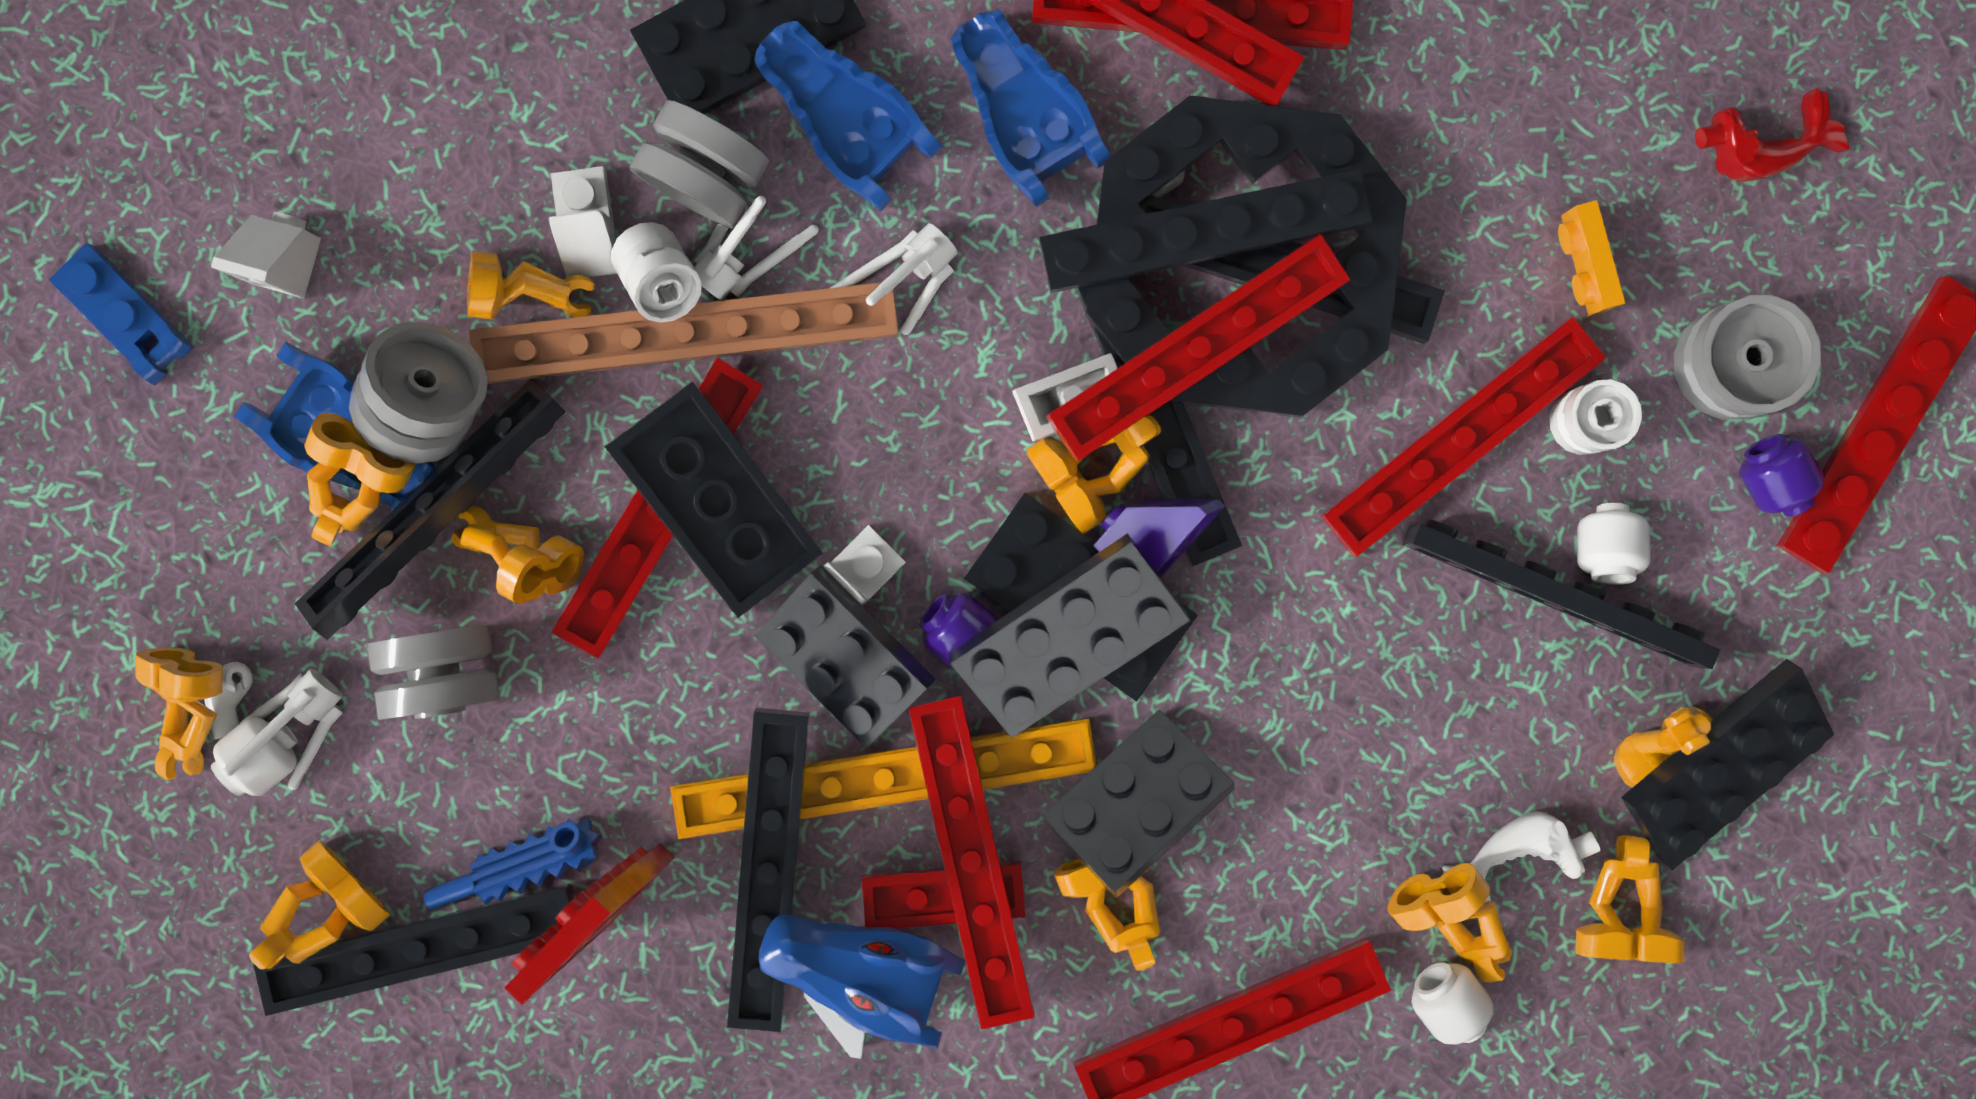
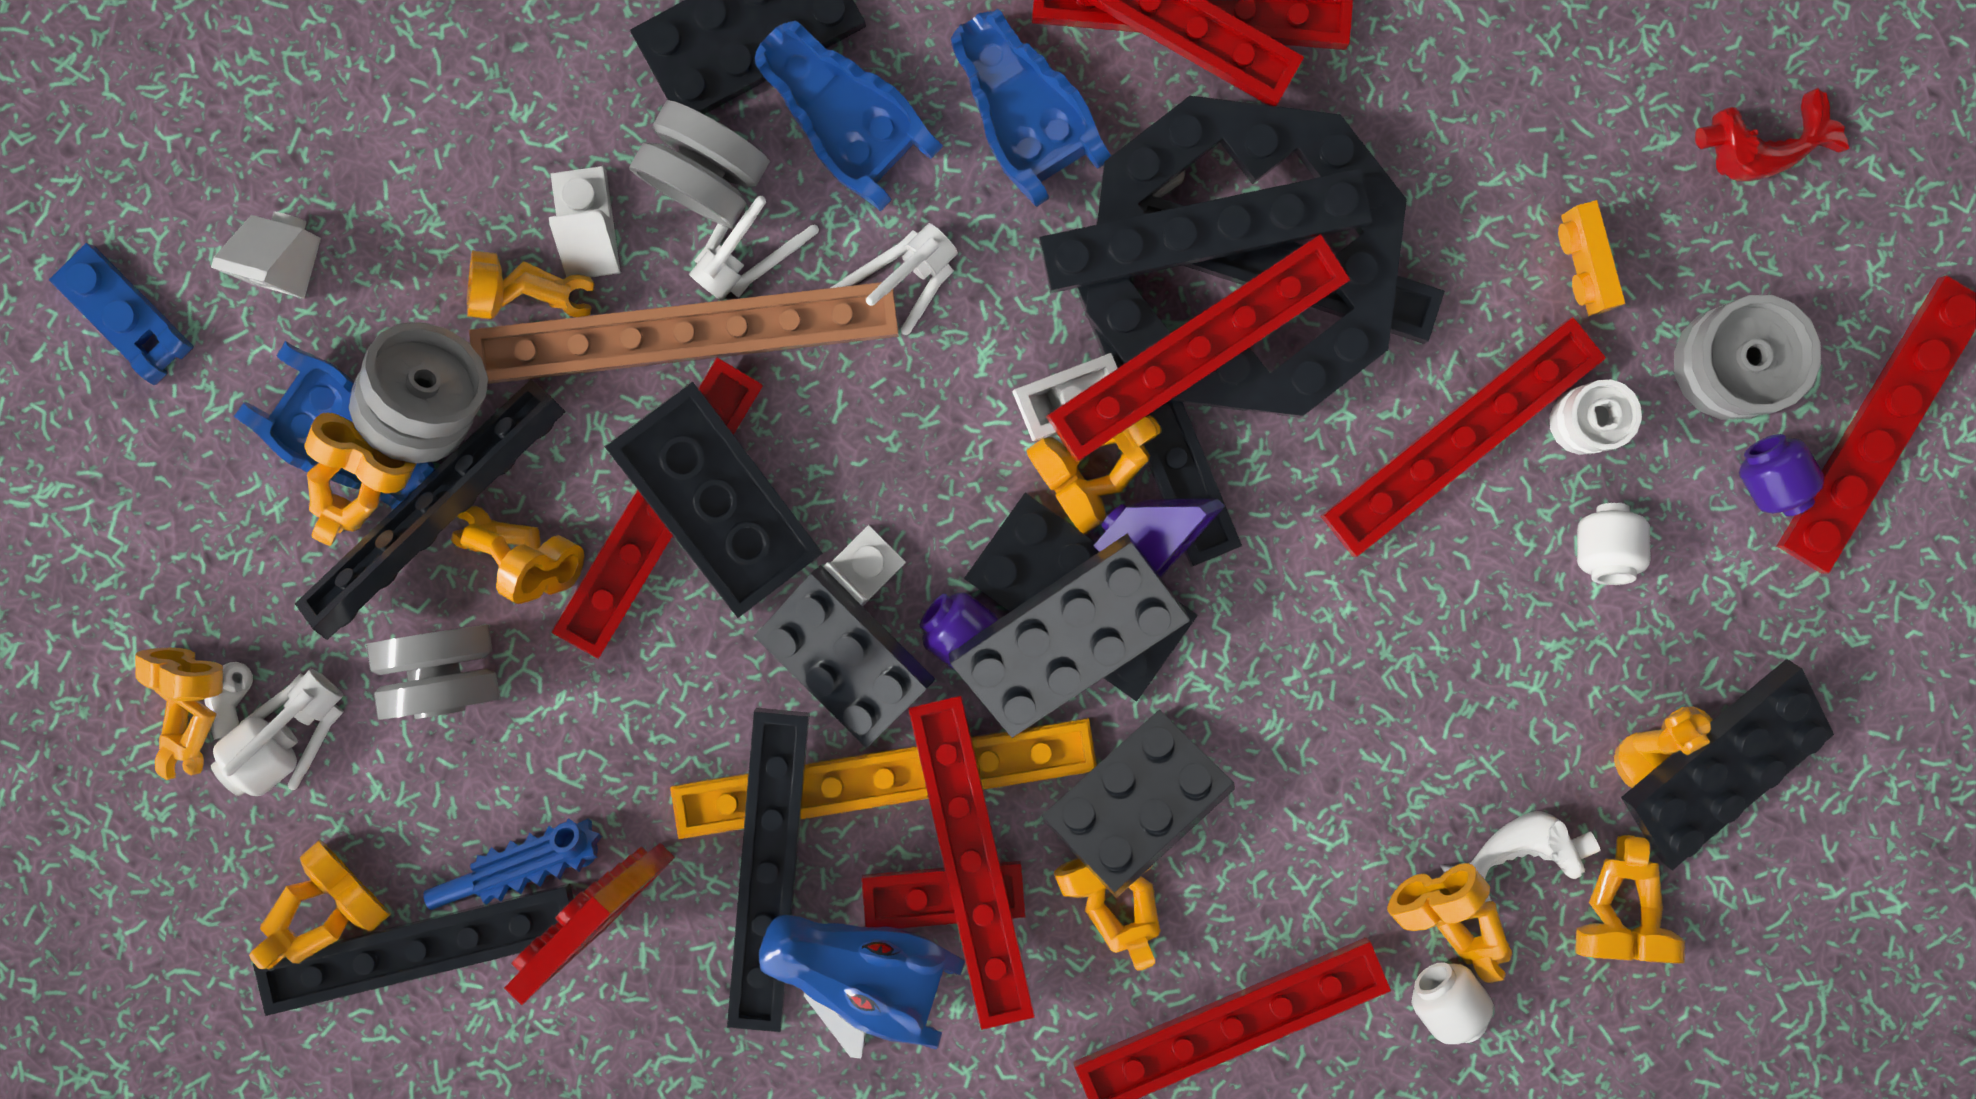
white wheel [611,222,702,323] -> none
black plate [1402,519,1721,669] -> none

